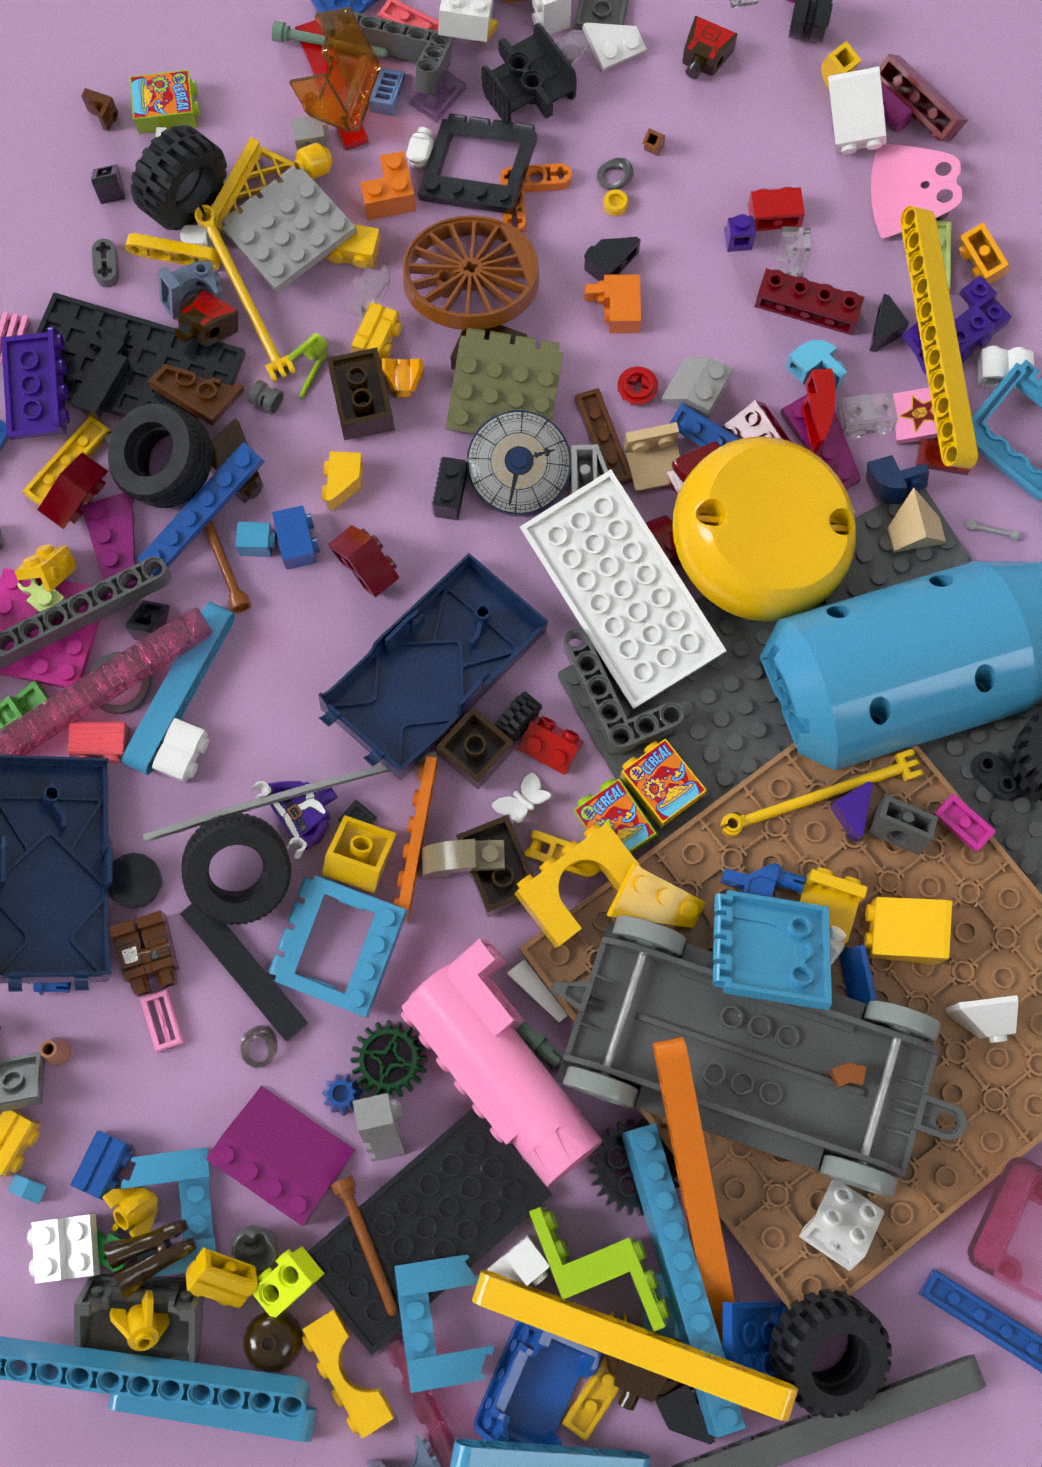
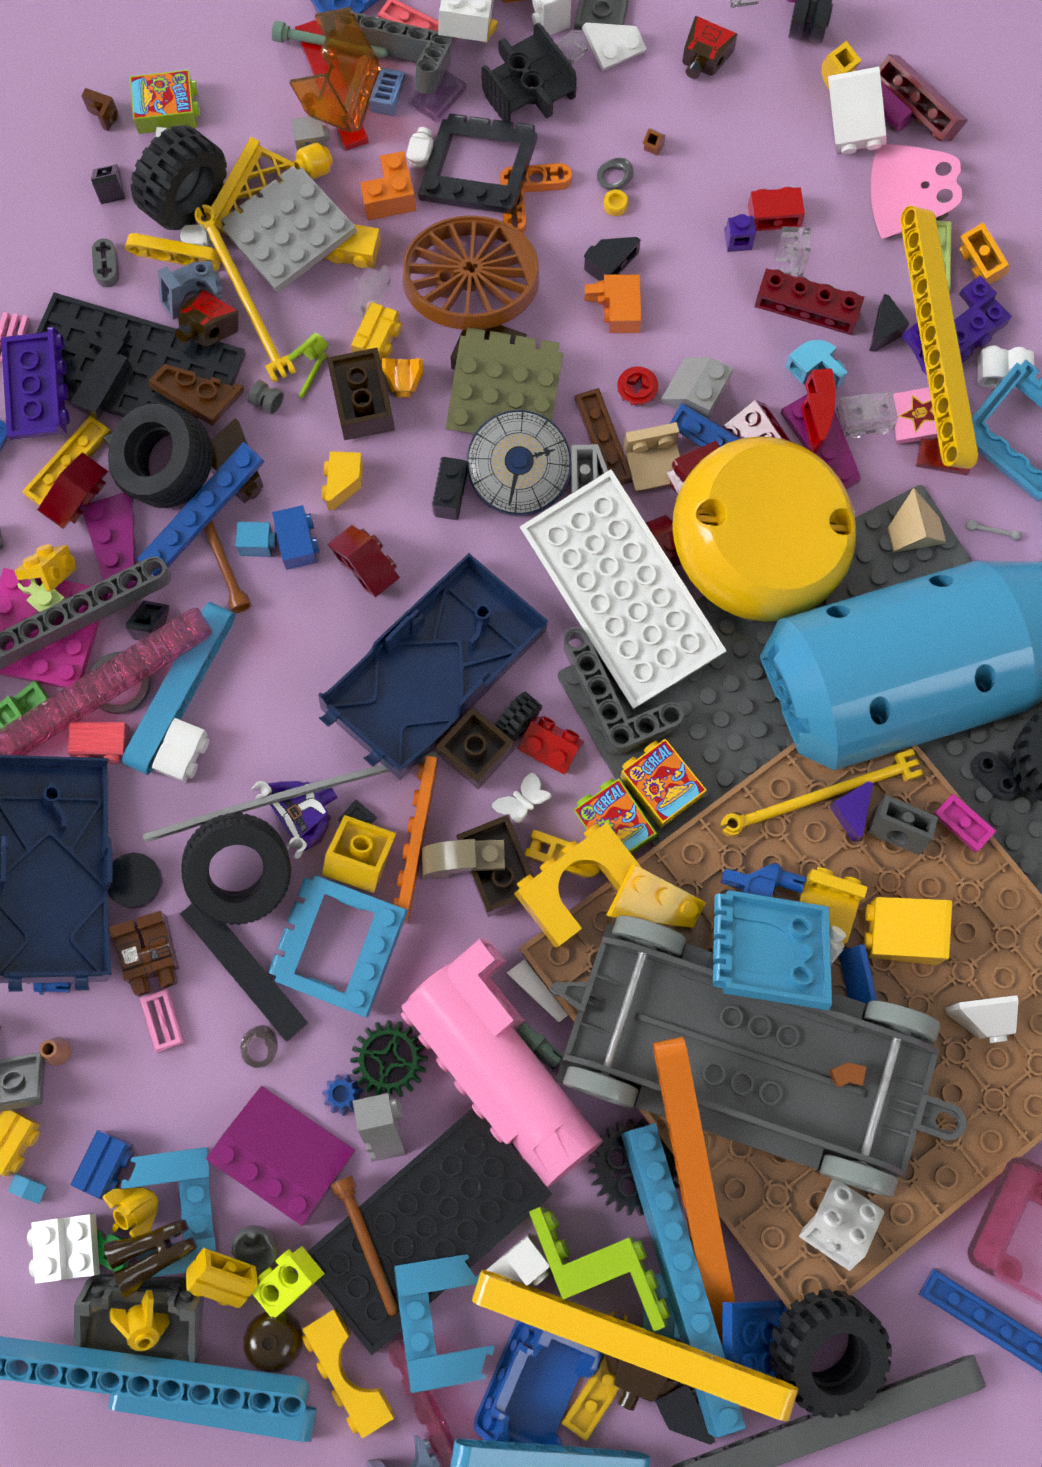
dark blue brick [866,455,929,504] -> none

